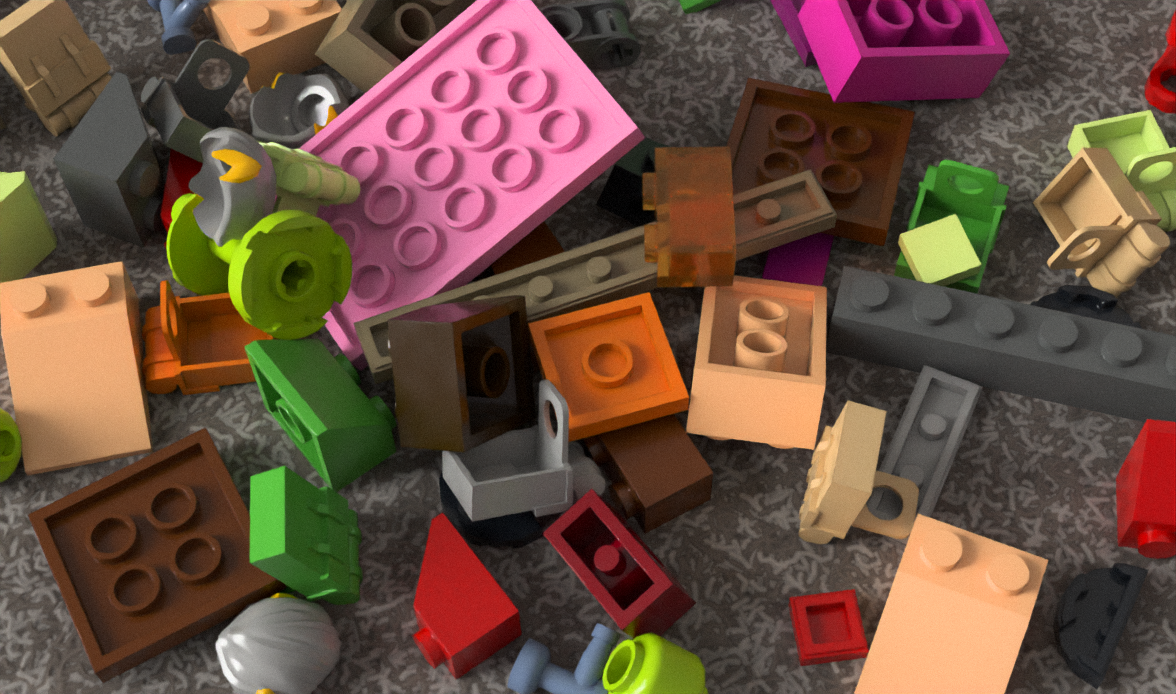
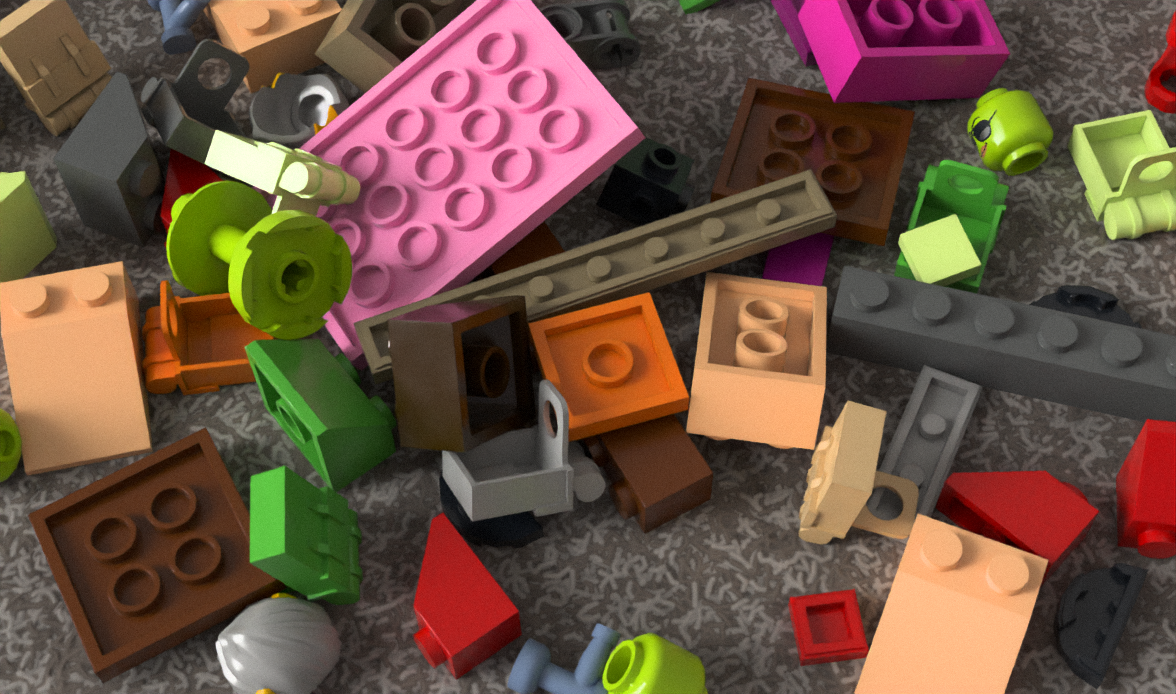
light grey hair [189,127,276,247] -> none
dark red brick [542,489,696,638] -> none
clear orange brick [642,146,736,287] -> none
tan piece [1033,148,1170,298] -> none
none -> red slope [935,471,1099,588]
none -> lime head [967,88,1054,176]

